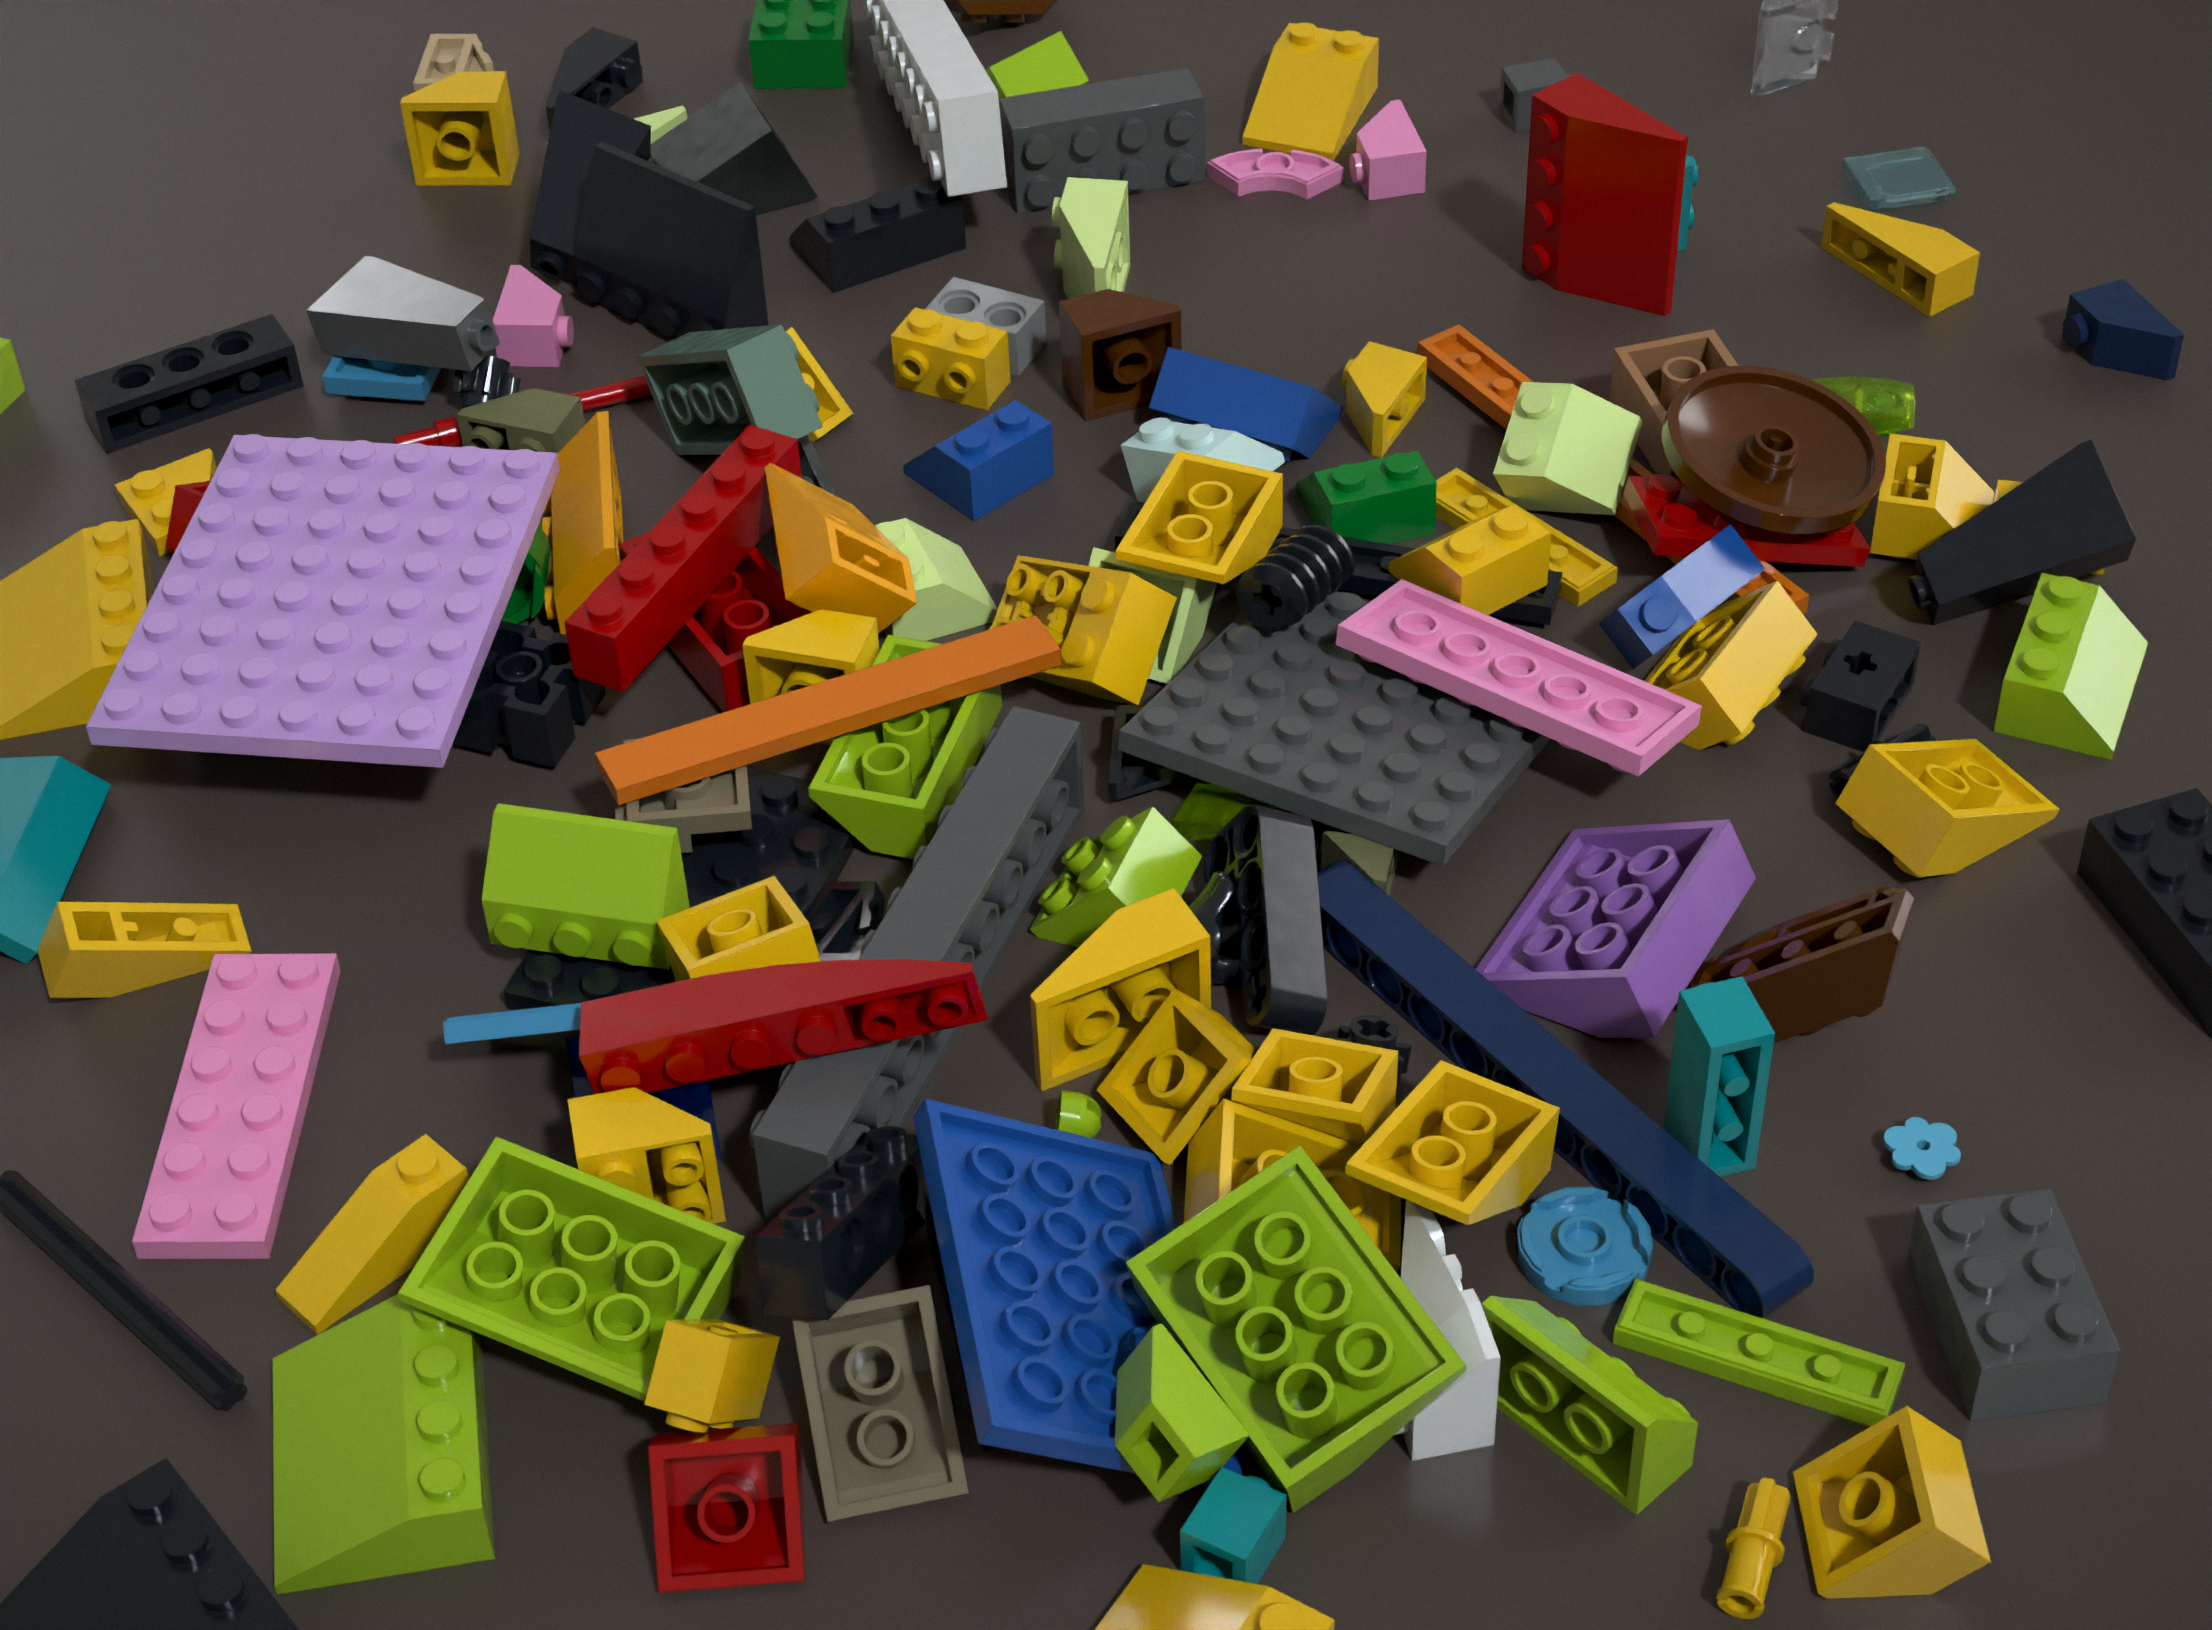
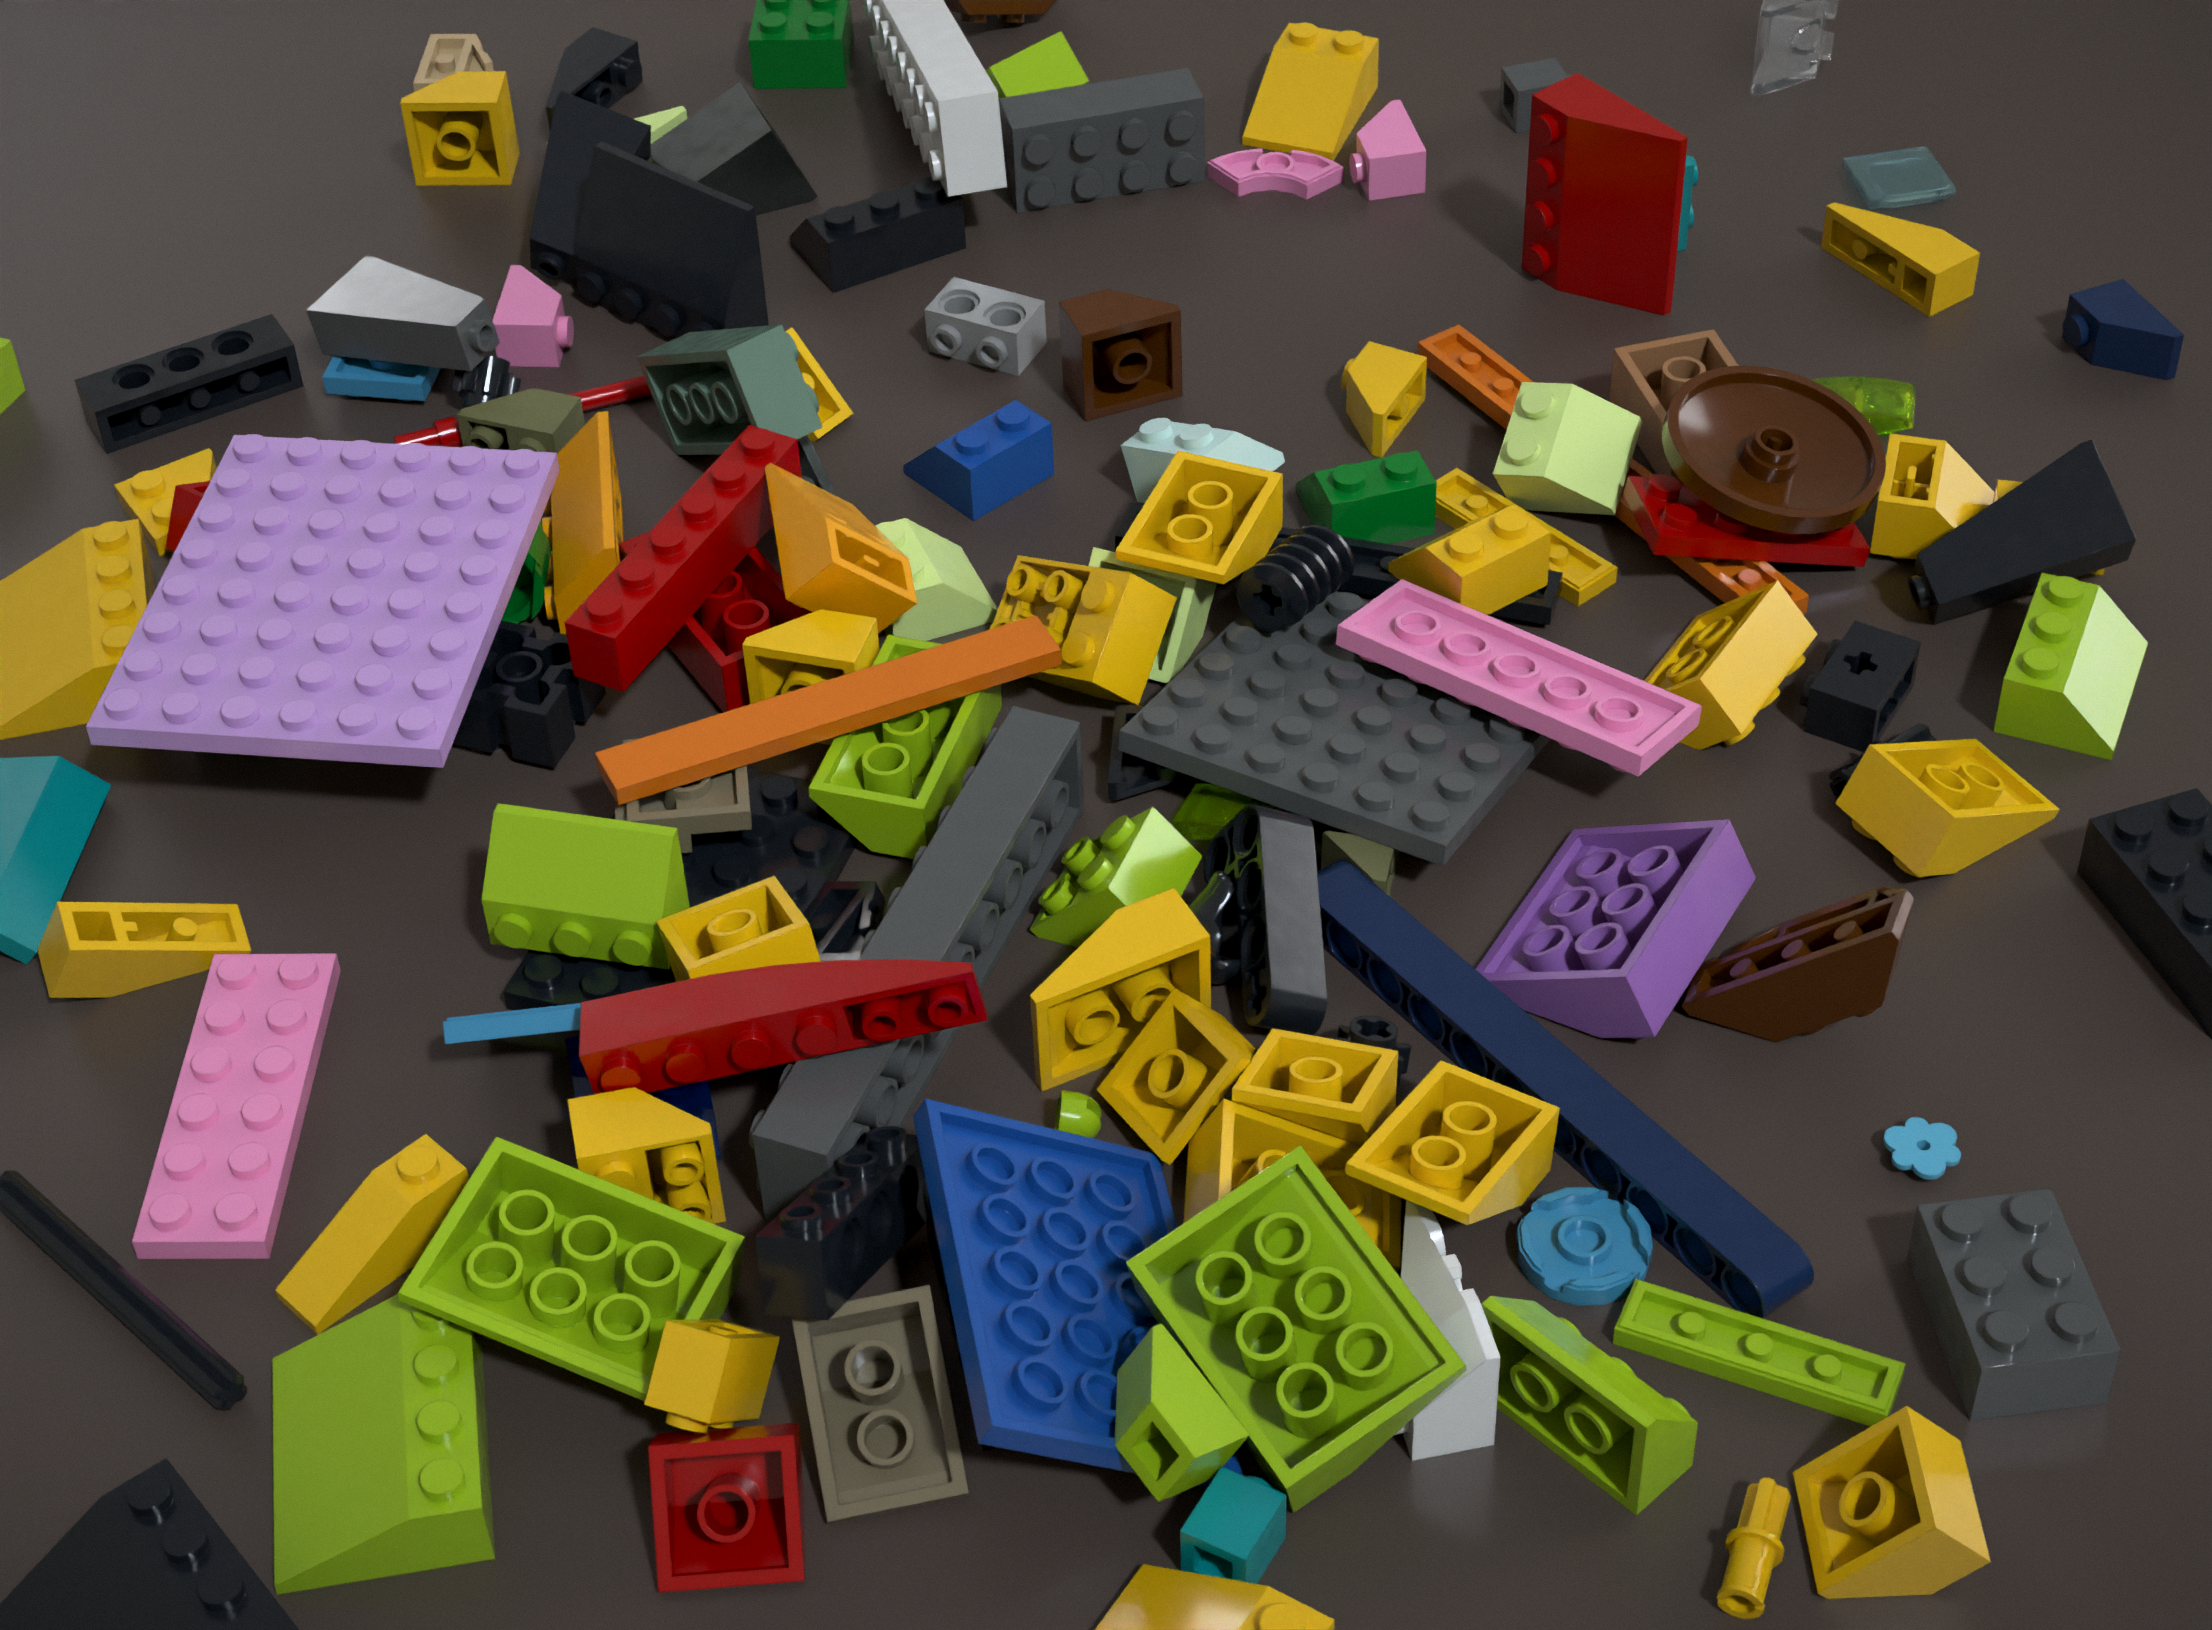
yellow brick [891,307,1011,411] -> none
yellowish green slope [1052,177,1130,299] -> none
blue slope [1149,347,1344,462] -> none
blue slope [1599,524,1765,669] -> none
teal brick [1663,976,1775,1177] -> none

